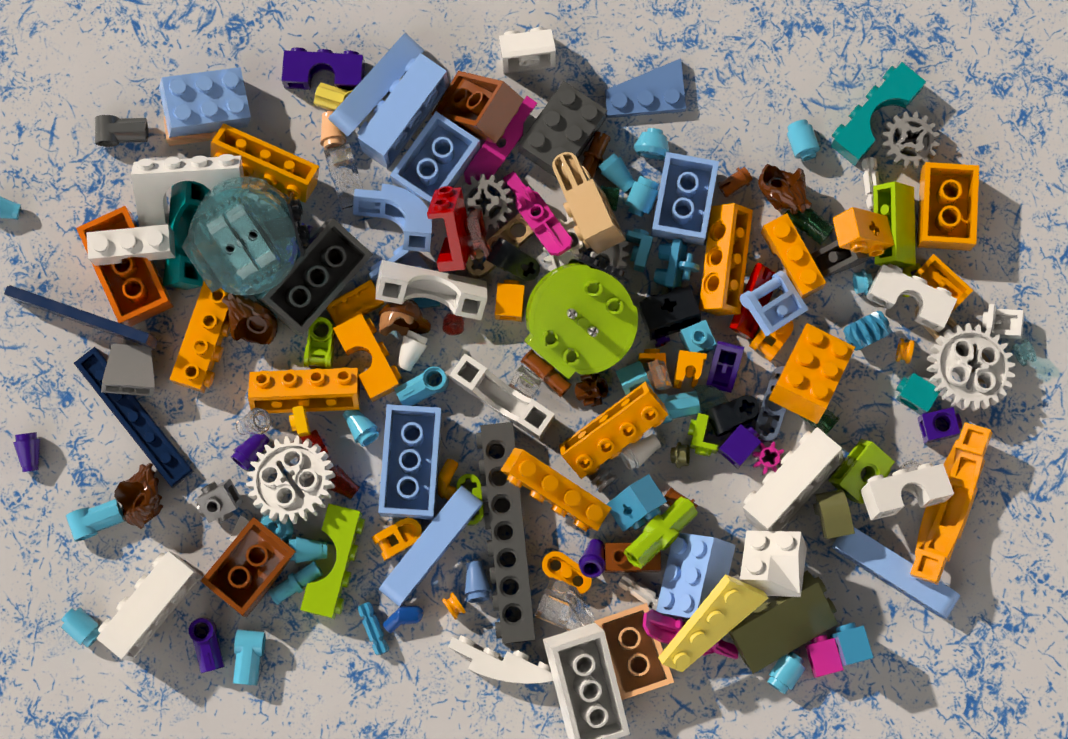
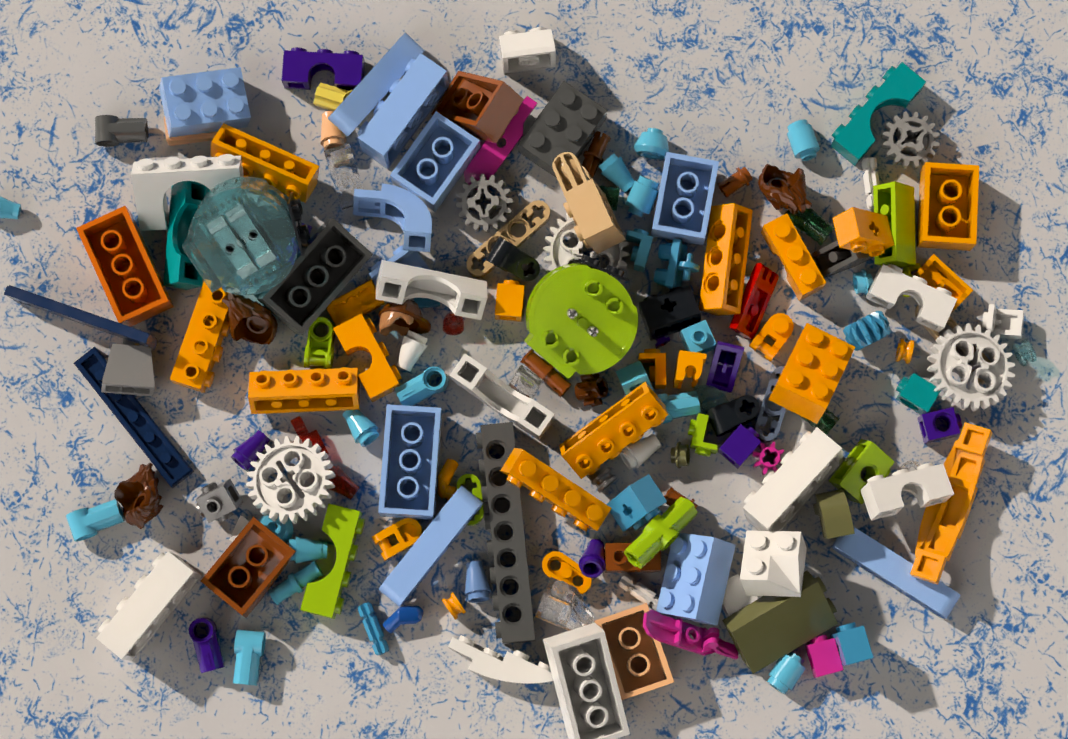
dark purple cone [13,432,40,472] -> none
medium azure brick [61,607,100,648] -> none
white arch [86,224,176,266] -> none
clear cone [236,408,272,435] -> none
yellow plate [289,405,311,437] -> none
red panel [427,186,473,272] -> none
clear red plate [464,209,490,260] -> none
dark pink piece [503,171,573,256] -> none
medium blue wing [605,58,686,118] -> none
clear plate [647,360,672,391] -> none
light yellow wing [658,574,768,672] -> none
light blue plate [740,271,809,336] -> none

